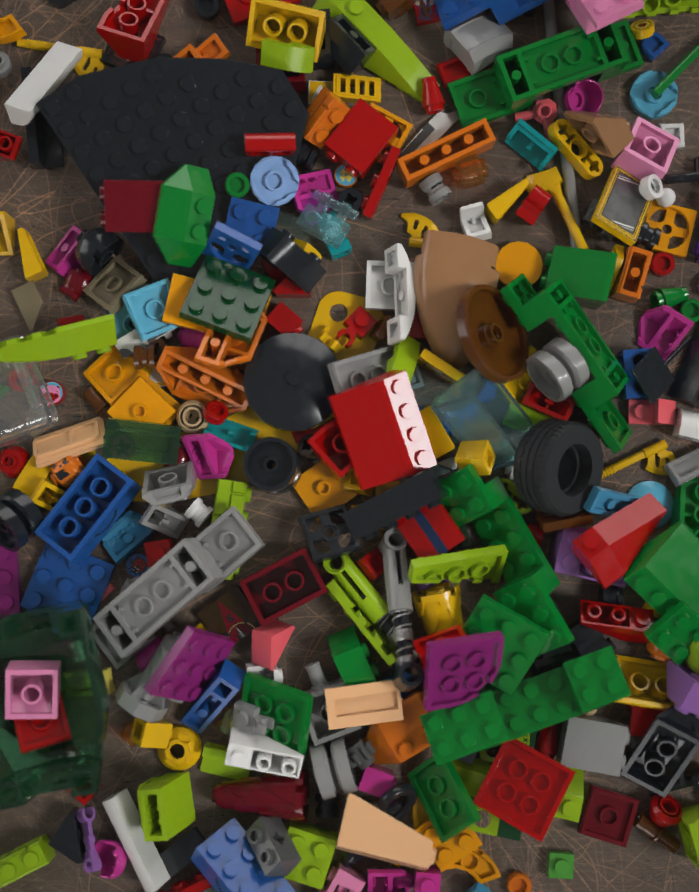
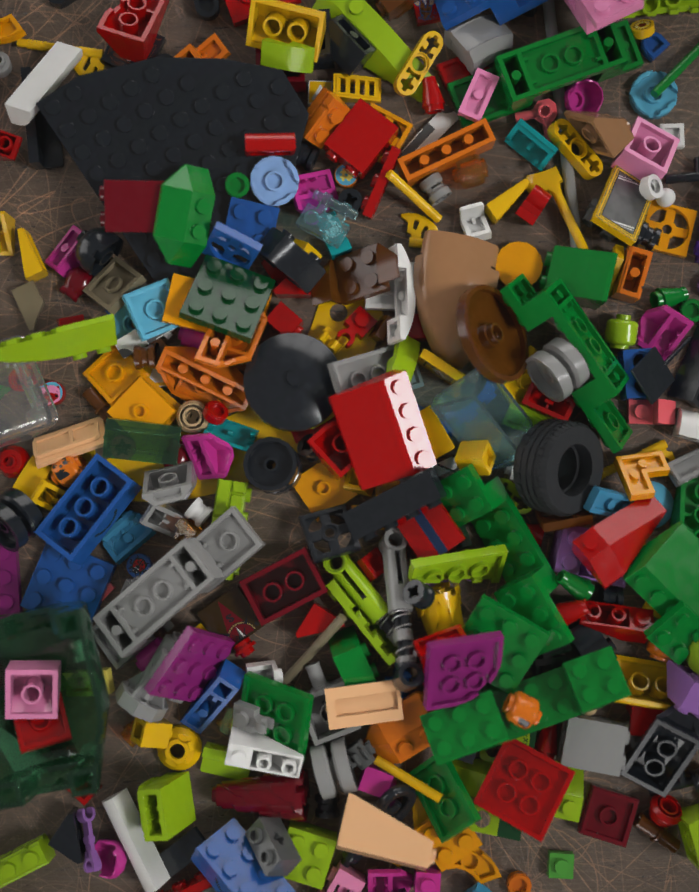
red brick [144,538,174,567] -> none
coral slope [252,619,295,671] -> none
red tile [649,252,675,277] -> none
none -> clear orange tile [174,518,203,541]
none -> red plate [233,637,257,659]
none -> dark tan bar [283,613,347,685]
none -> red slope [296,601,345,638]
none -> reddish brown piece [311,242,400,306]
none -> yellow bar [373,755,443,803]
none -> yellow bar [385,169,442,223]
none -> yellow beam [393,31,443,97]
none -> black wheel [403,580,435,610]
none -> bright pink plate [457,67,500,122]
none -> orange head [502,691,542,730]
none -> green cone [556,569,595,600]
none -> red cone [556,599,591,626]
none -> lime head [604,314,639,350]
none -> light orange plate [613,451,670,501]

